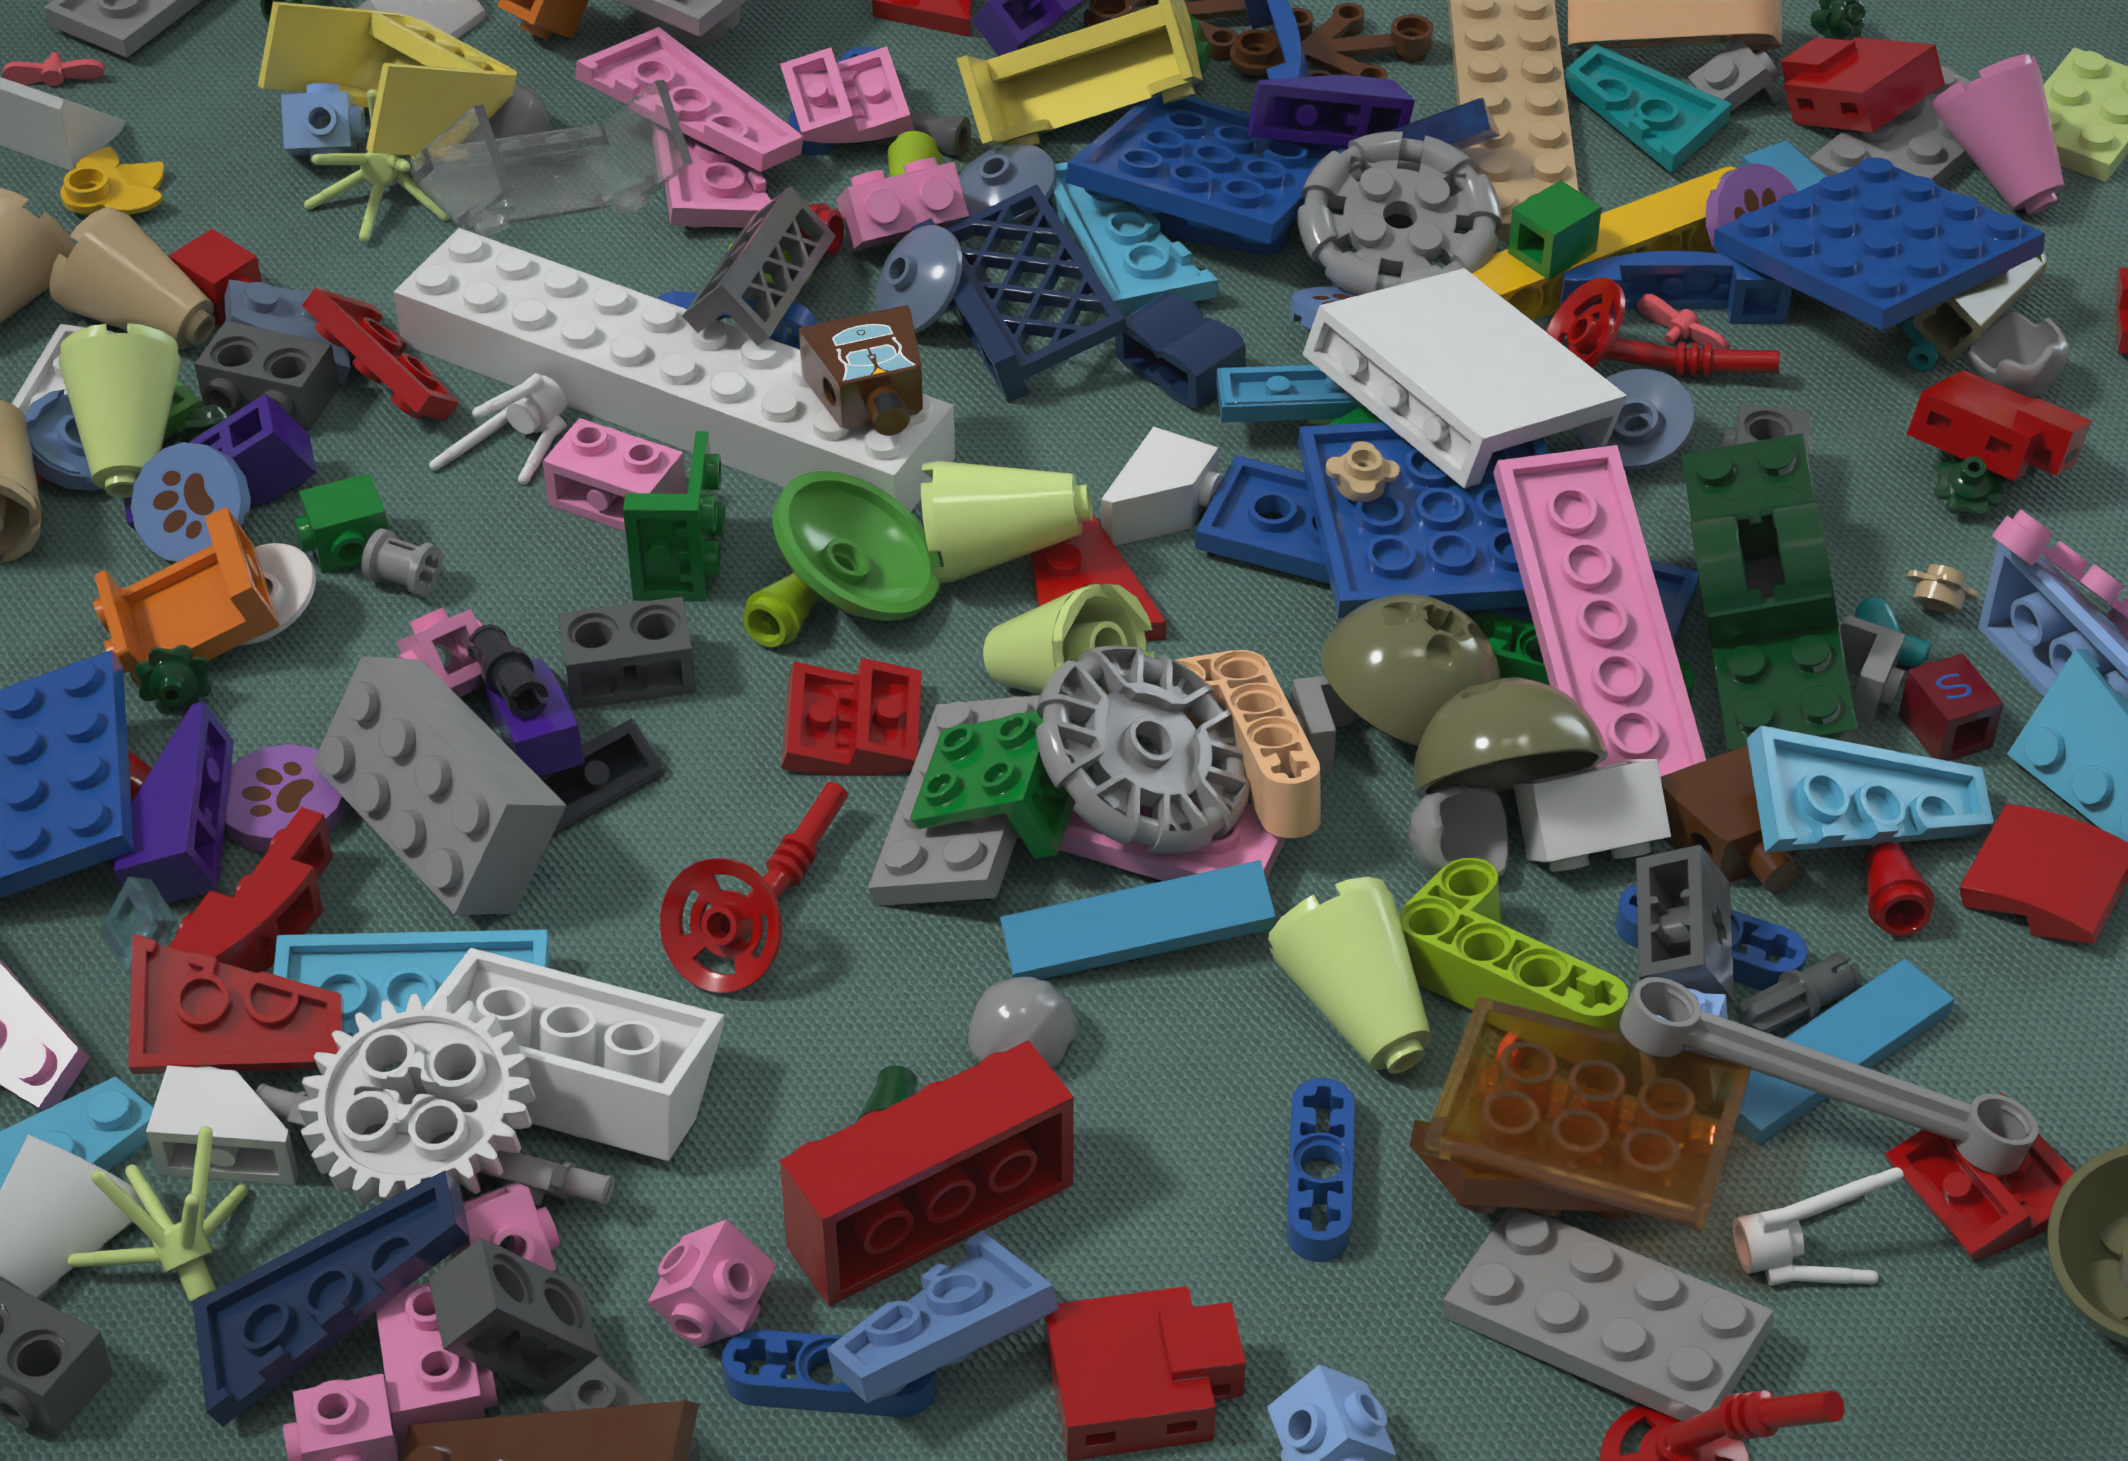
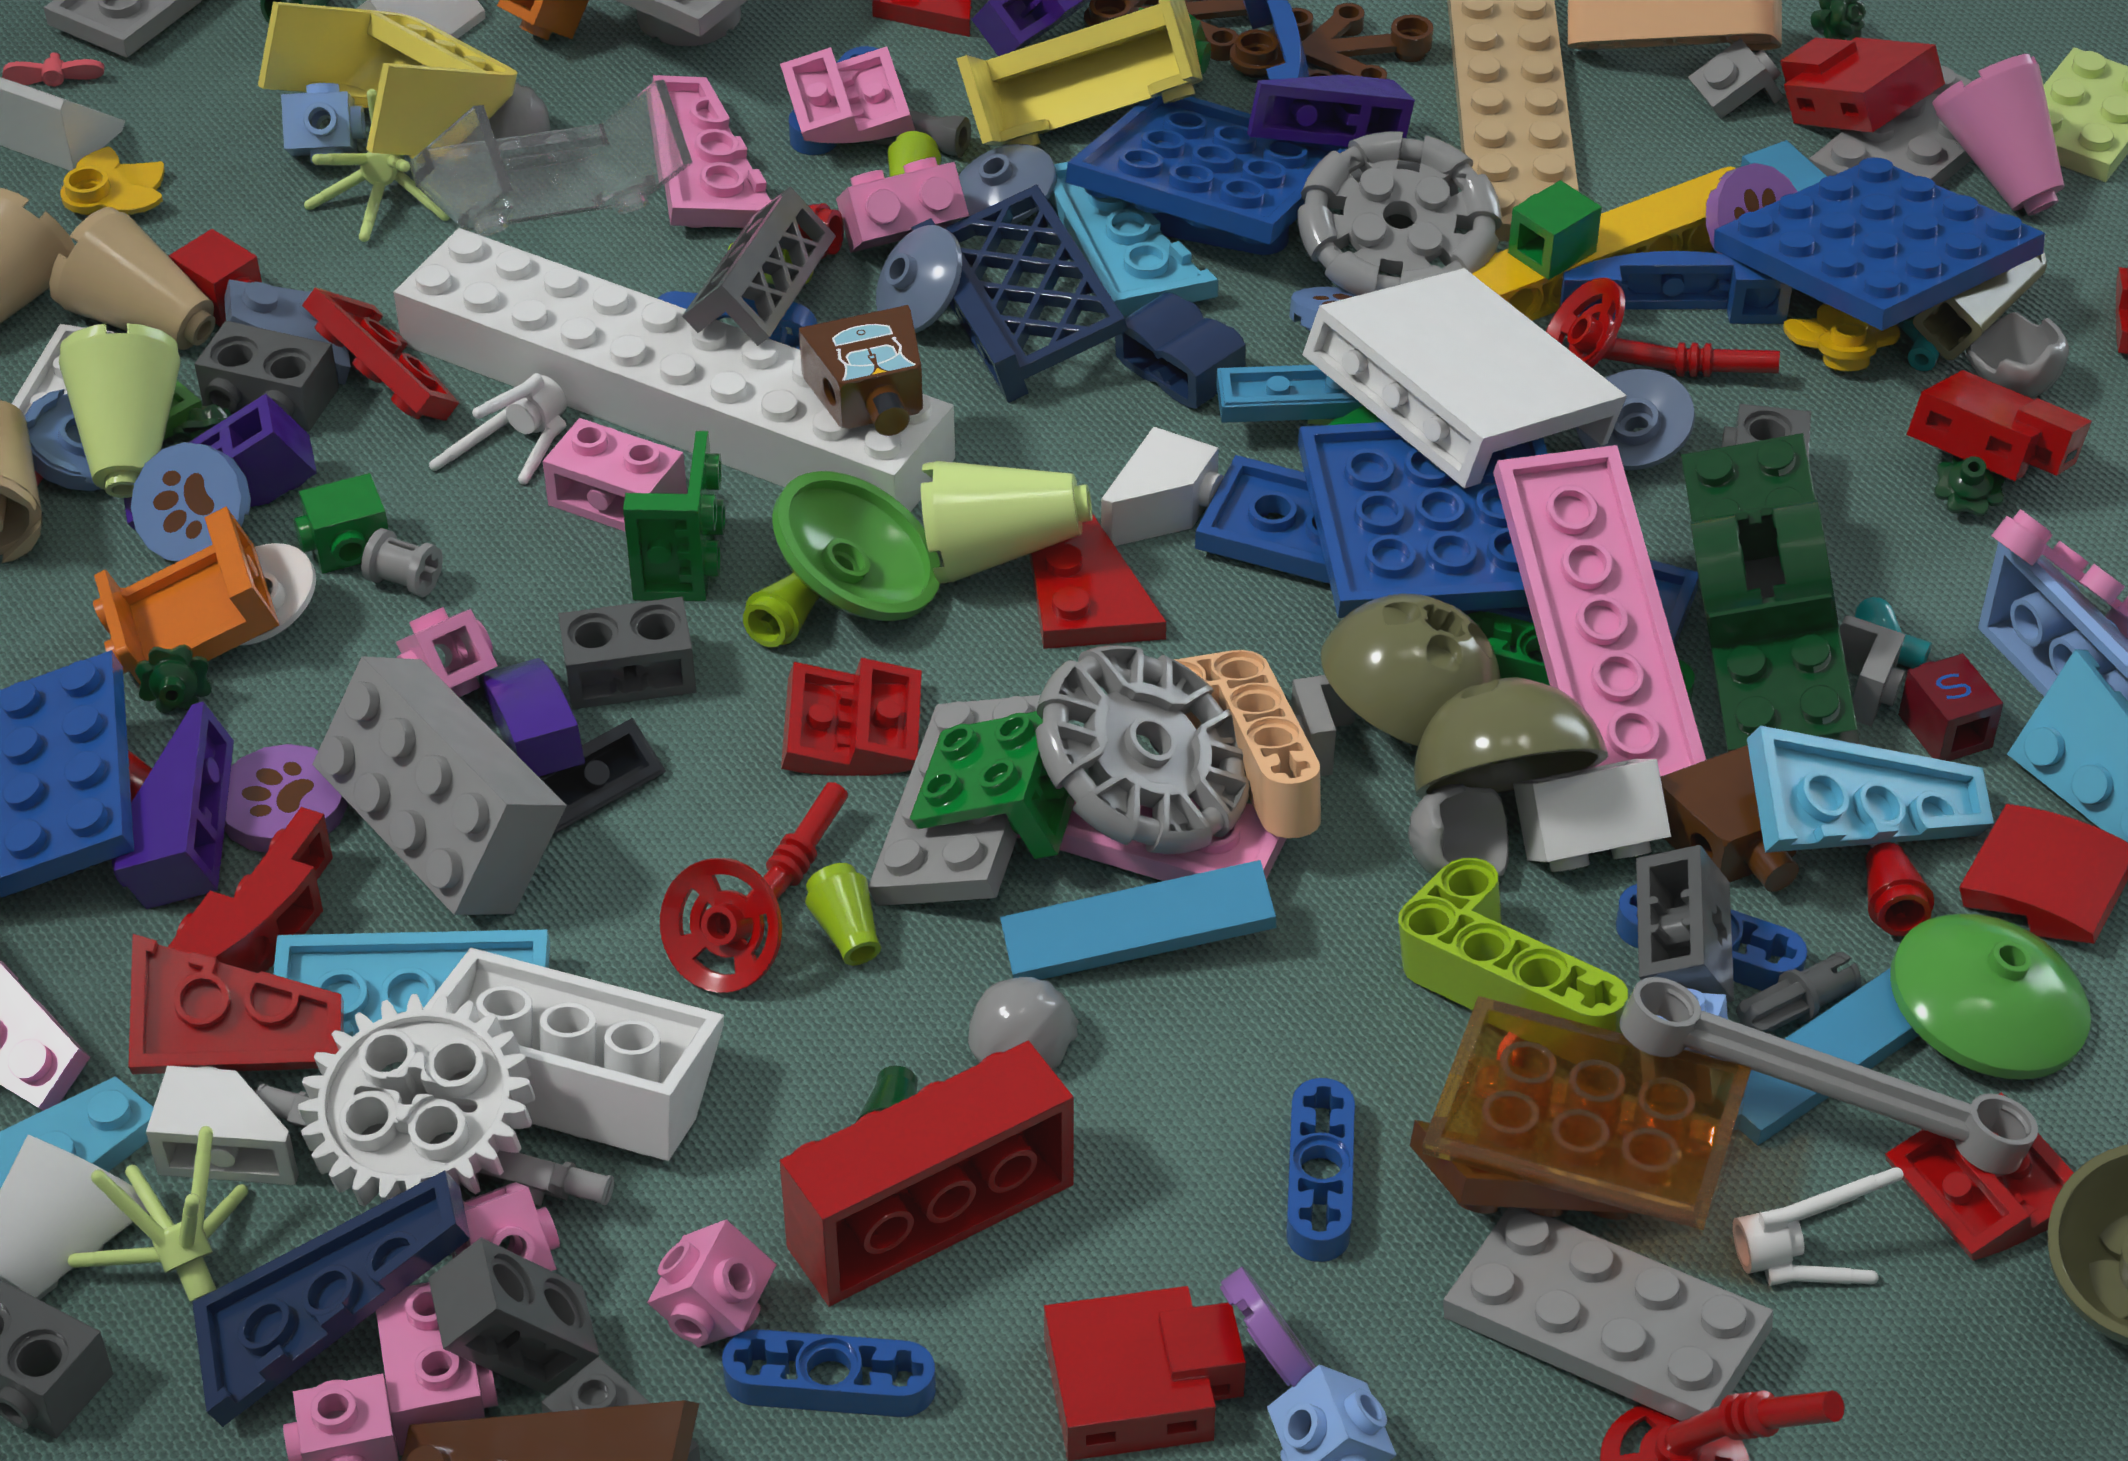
clear light blue plate [100,877,178,972] -> none
black pin [468,624,549,719] -> none
bright pink wing [575,27,804,172] -> none
medium blue wing [827,1230,1058,1403] -> none
yellowish green cone [983,583,1154,695] -> none
yellowish green cone [1268,877,1432,1074] -> none
tan plate [1326,441,1400,502] -> none
clear blue slope [1388,97,1500,150] -> none
teal wing [1565,44,1732,173] -> none
coral piece [1636,294,1731,349] -> none
tan plate [1906,564,1979,614] -> none
none -> lime cone [805,863,881,966]
none -> medium lavender tile [1220,1266,1316,1387]
none -> yellow plate [1783,303,1900,371]
none -> bright green dish [1890,914,2091,1080]

